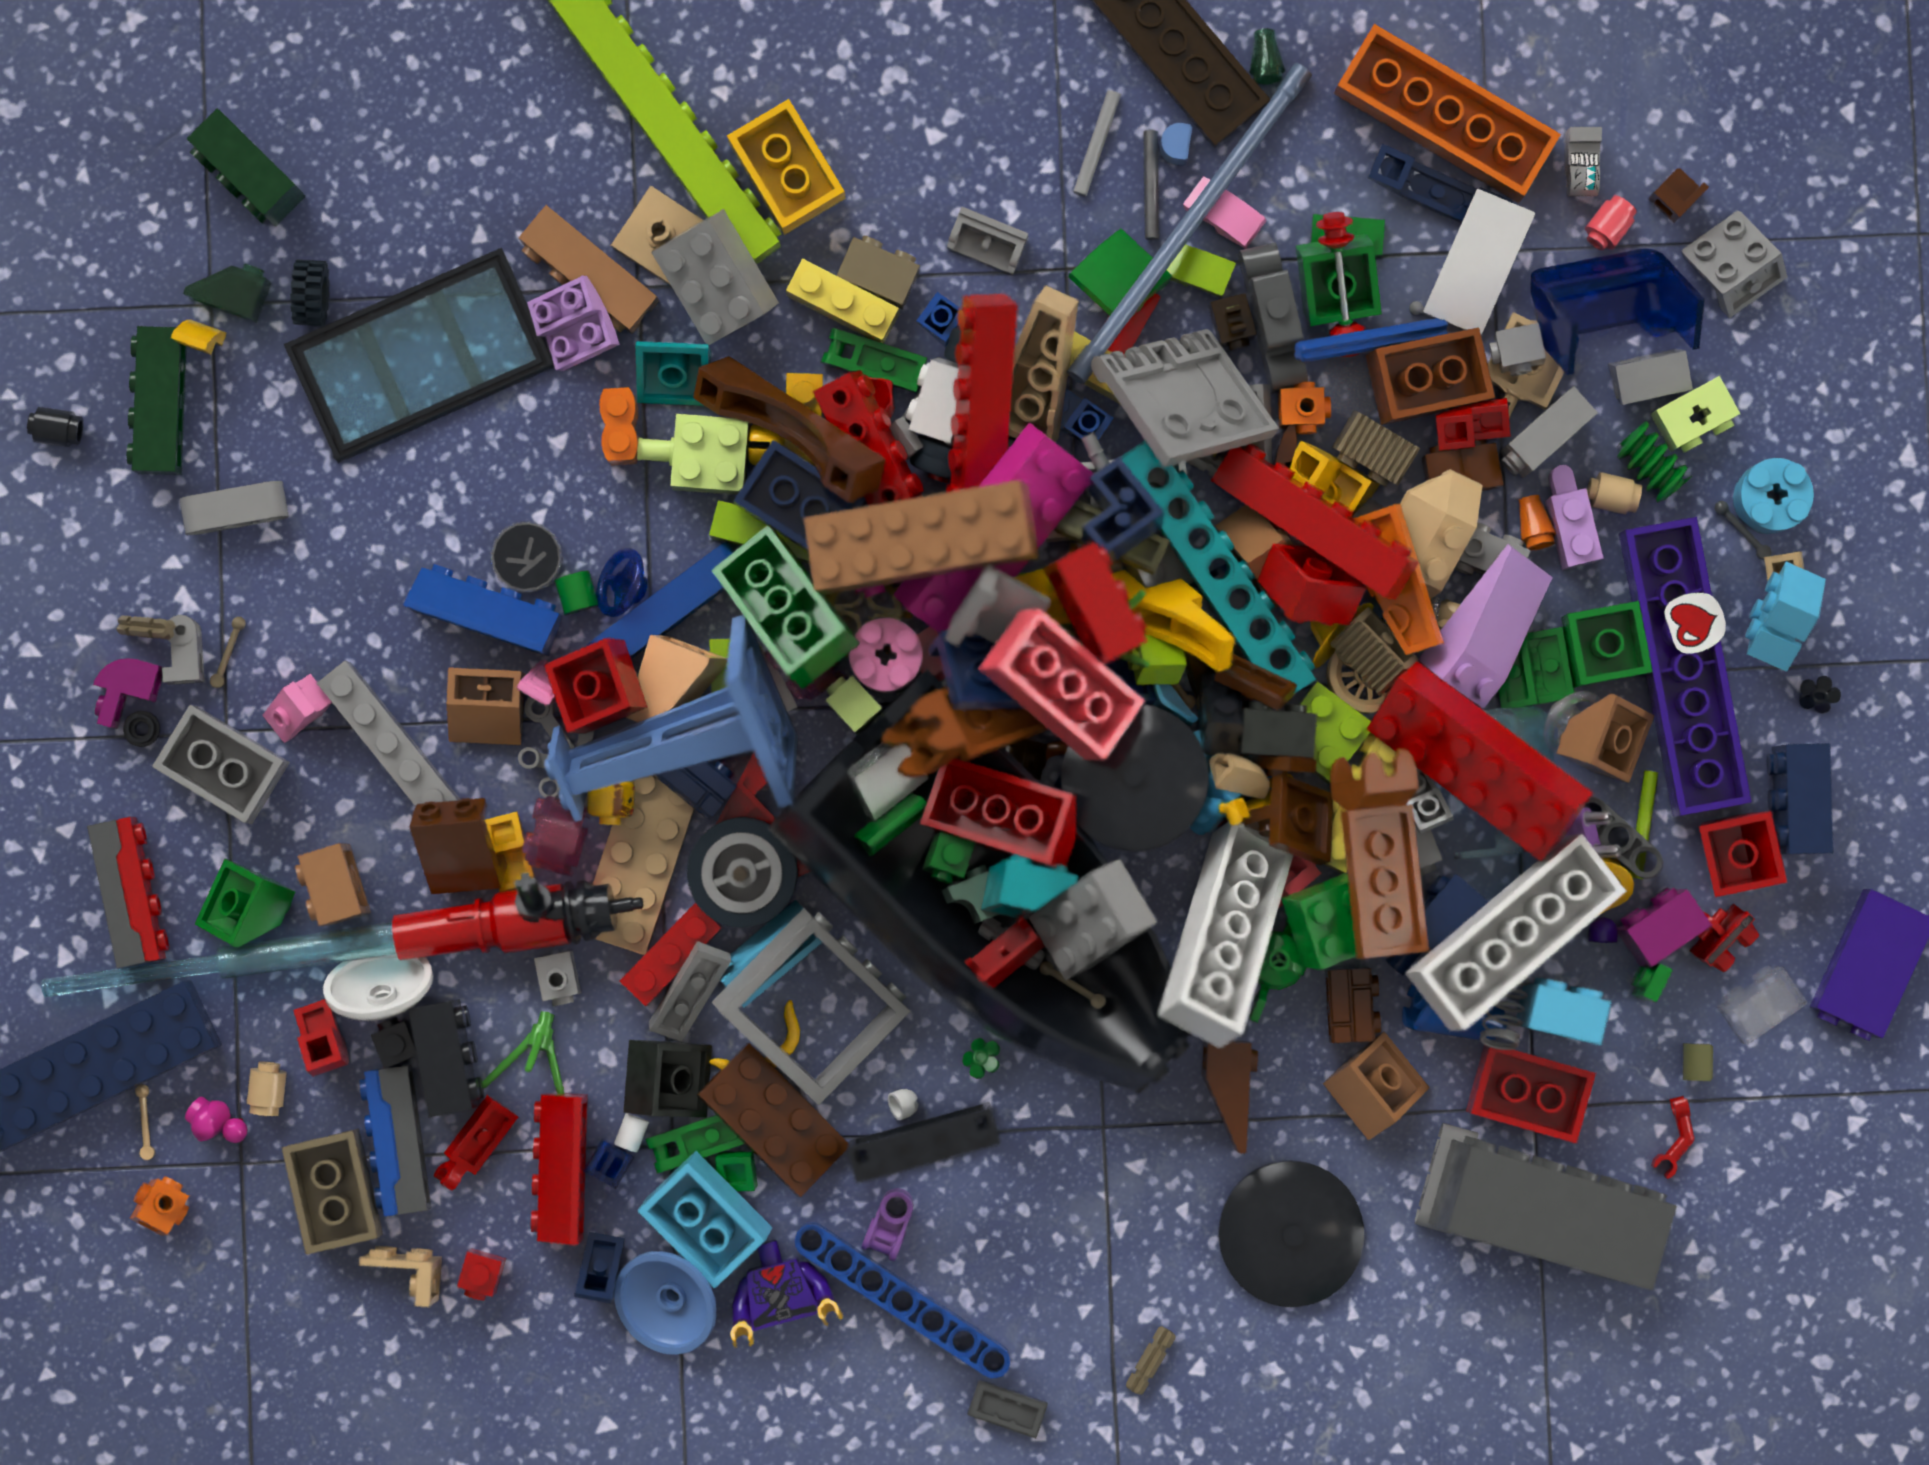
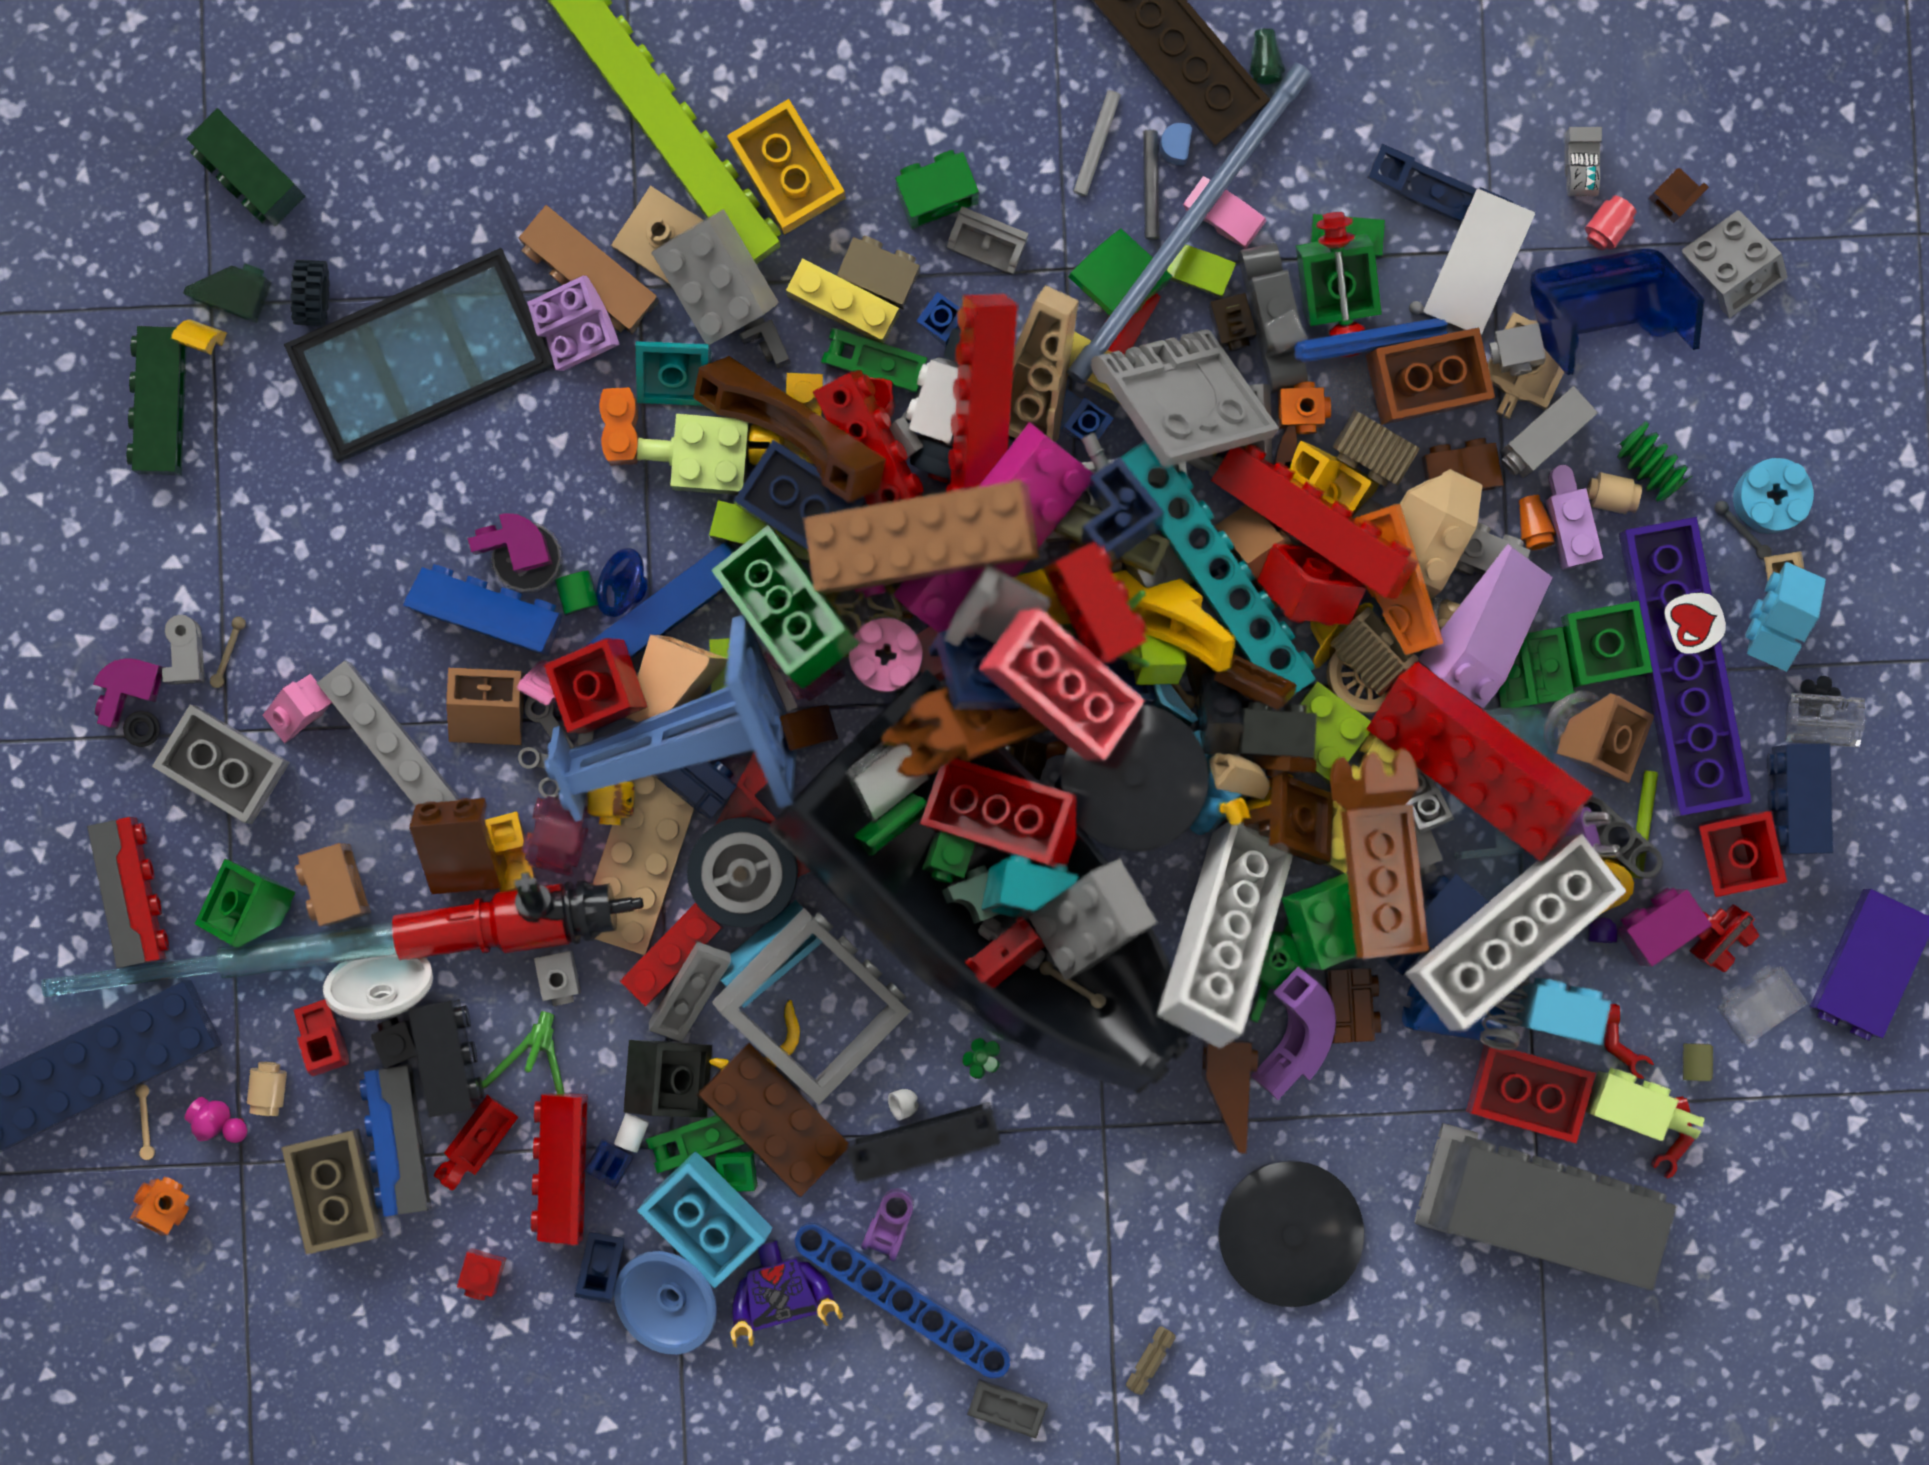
black brick [27,407,84,447] -> none
dark tan axle [116,615,176,640] -> none
light grey beam [179,481,289,535] -> none
tan bracket [359,1246,442,1307] -> none
yellowish green brick [825,676,883,735] -> none
coral bracket [1278,855,1321,908] -> none
medium nougat slope [1323,1032,1430,1140] -> none
orange brick [1334,24,1561,203] -> none
red slope [1436,398,1511,451] -> none
light grey hinge [1608,348,1693,405] -> none
green plate [1631,963,1673,1003] -> none
yellowish green brick [1650,376,1740,453] -> none
none -> magenta brick [467,513,552,574]
none -> dark grey bracket [739,318,791,369]
none -> reddish brown slope [779,704,838,751]
none -> green brick [895,150,979,229]
none -> medium lavender arch [1251,967,1336,1100]
none -> clear piece [1265,310,1307,353]
none -> yellowish green brick [1586,1067,1704,1141]
none -> red arm [1604,1004,1654,1079]
none -> clear brick [1785,693,1865,748]

